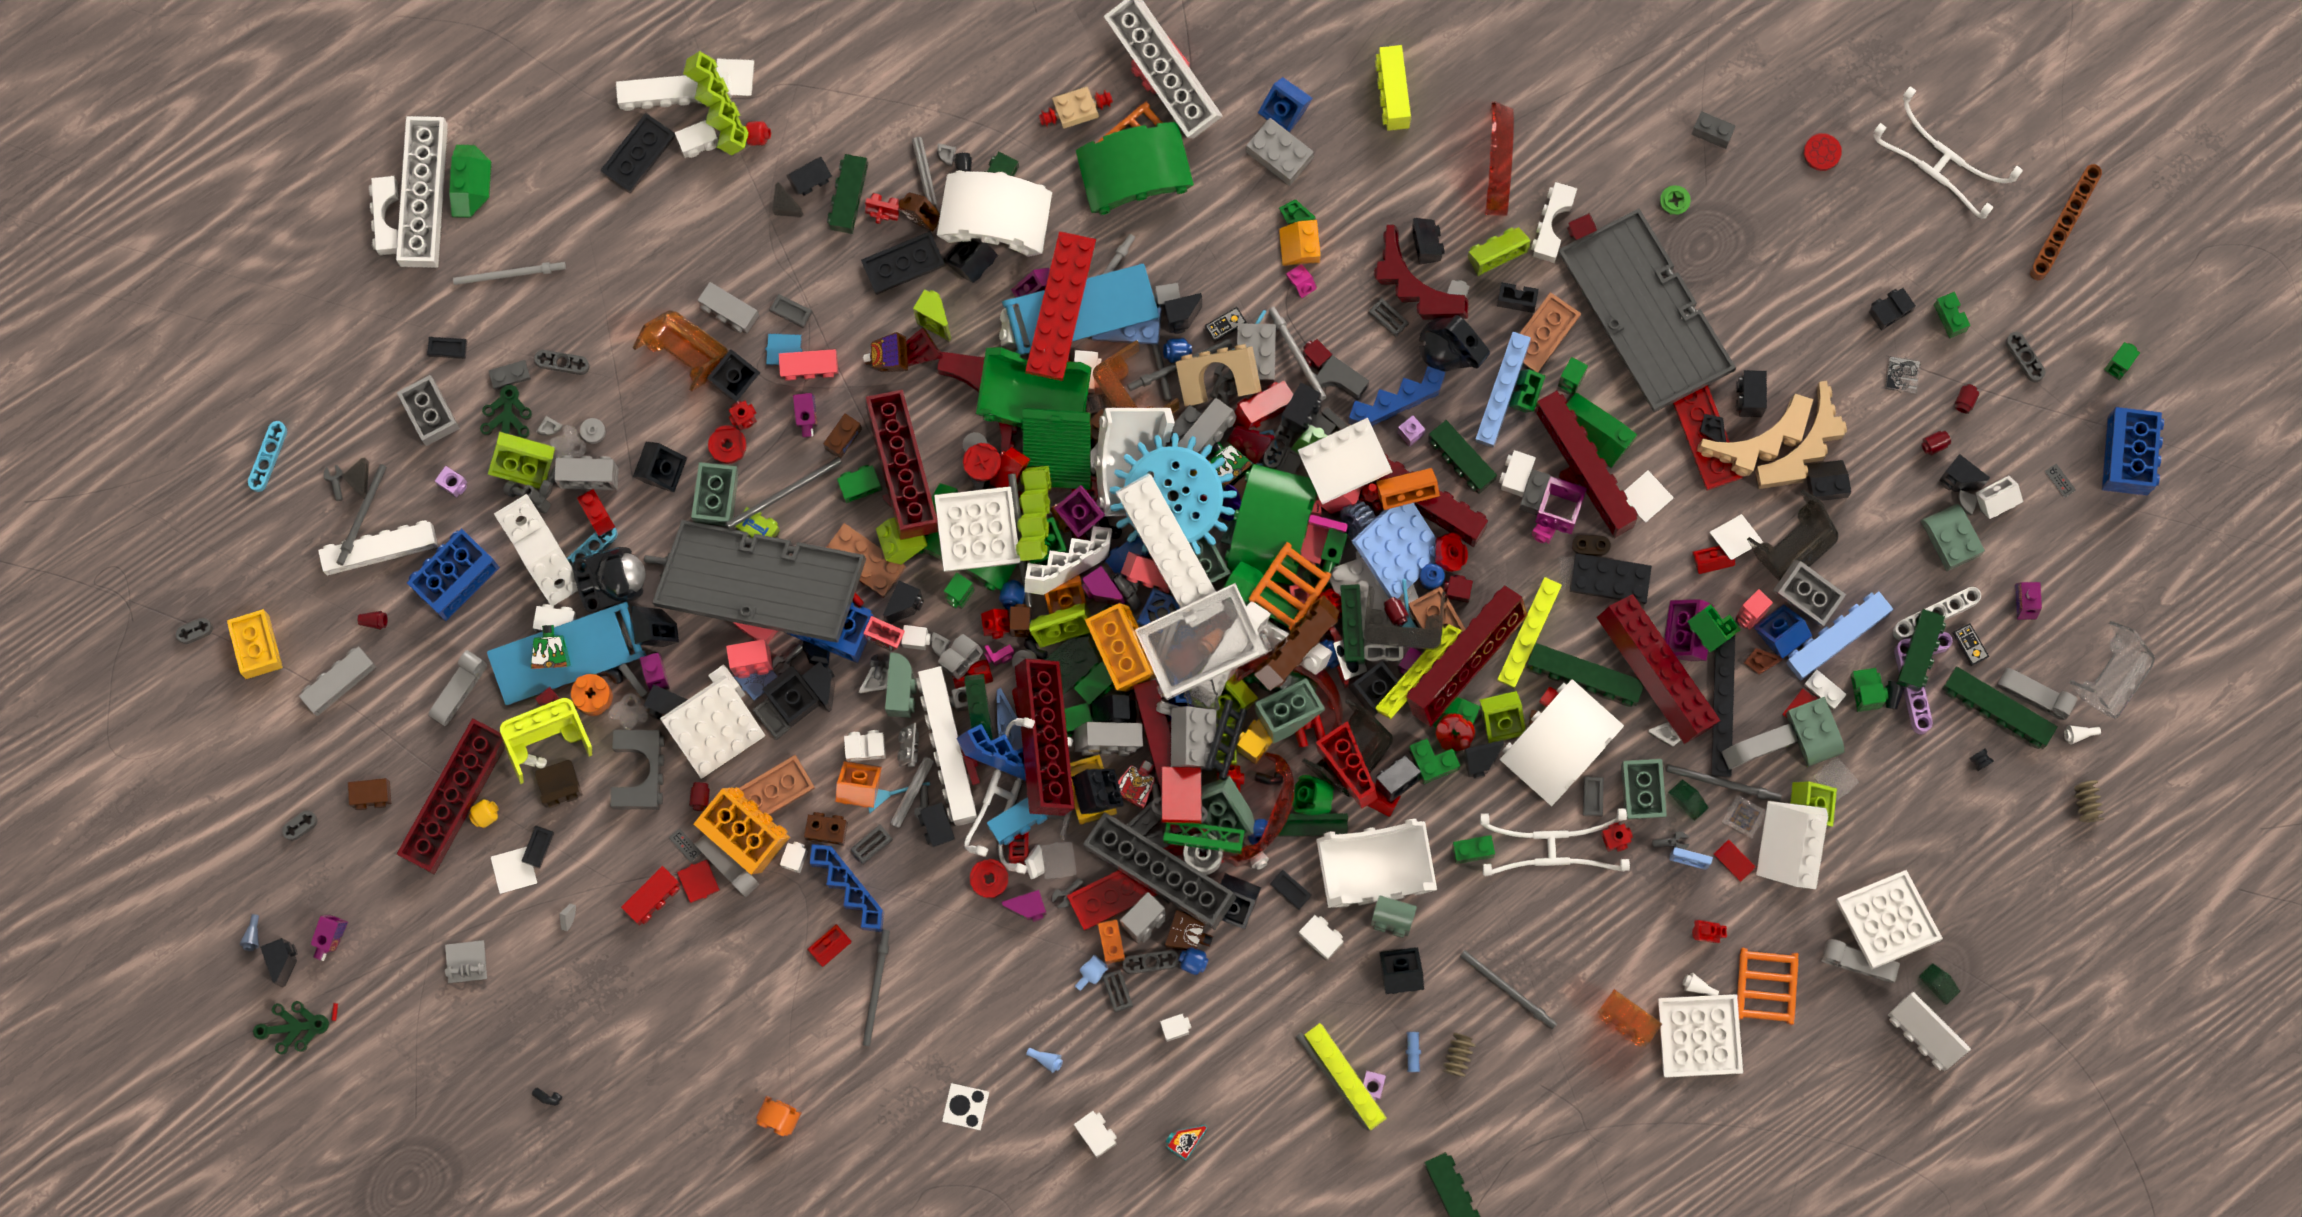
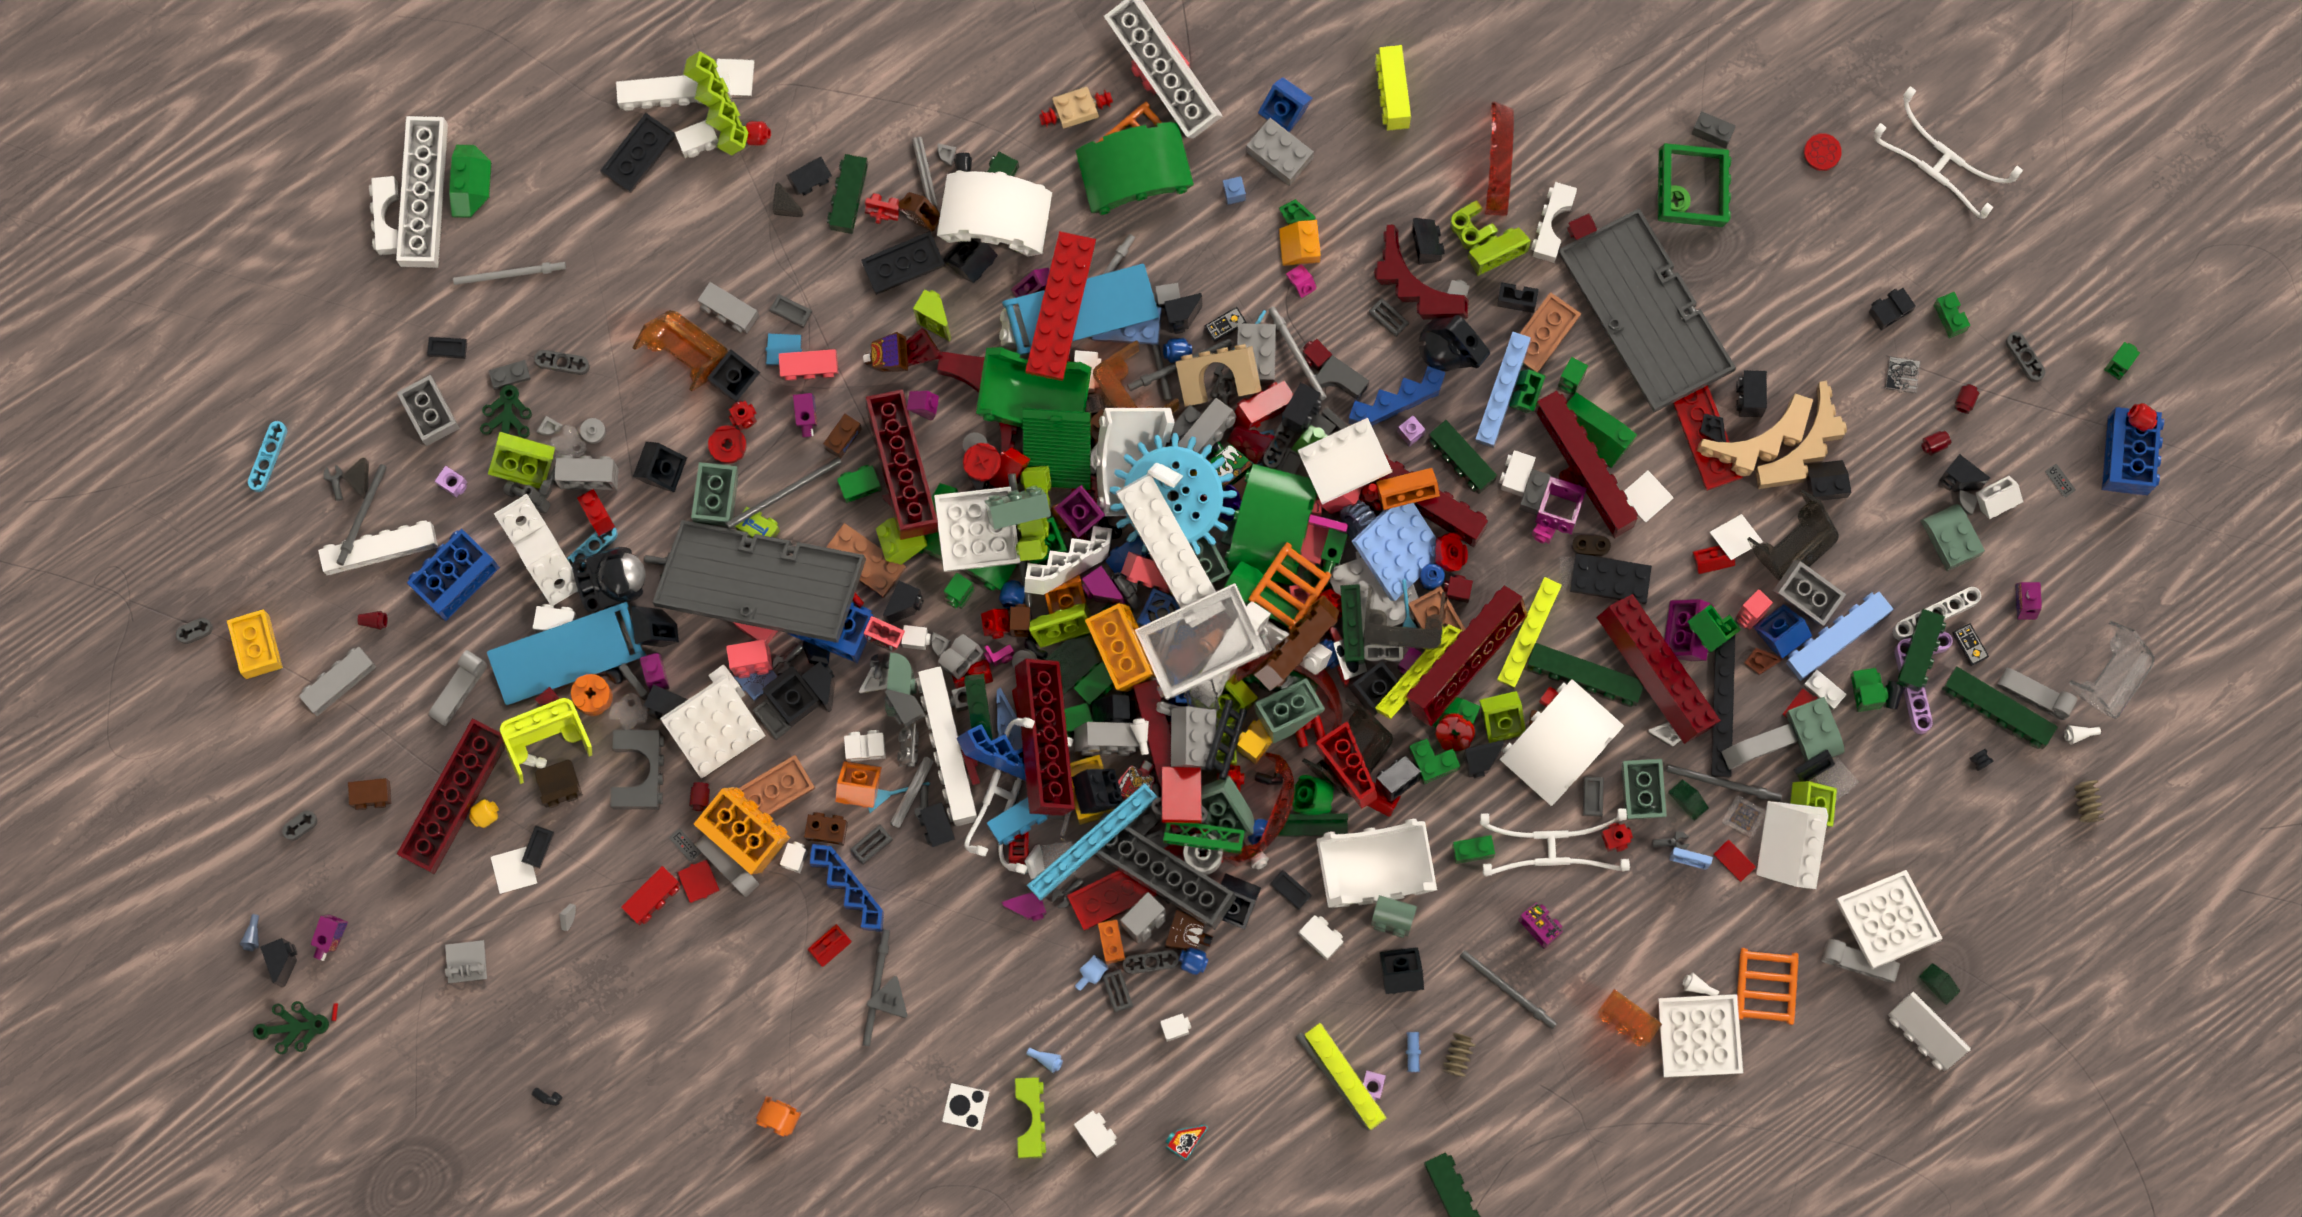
torso [531,625,571,669] -> none
red plate [970,859,1009,898] -> none
dark red brick [1383,597,1409,626] -> none
red hips [1692,920,1727,943] -> none
dark orange beam [2030,164,2102,281] -> none
none -> dark grey piece [866,976,907,1018]
none -> dark grey slope [884,689,925,728]
none -> magenta slope [907,391,939,420]
none -> sand green brick [984,486,1051,529]
none -> lime arch [1015,1077,1046,1159]
none -> medium azure tile [1027,783,1158,901]
none -> white cone [1130,718,1149,755]
none -> white window [1148,463,1183,488]
none -> medium blue brick [1223,176,1246,205]
none -> lime piece [1450,200,1498,250]
none -> magenta slope [1518,902,1563,949]
none -> green window [1658,143,1731,227]
none -> black tile [1794,750,1835,782]
none -> red head [2127,403,2157,432]

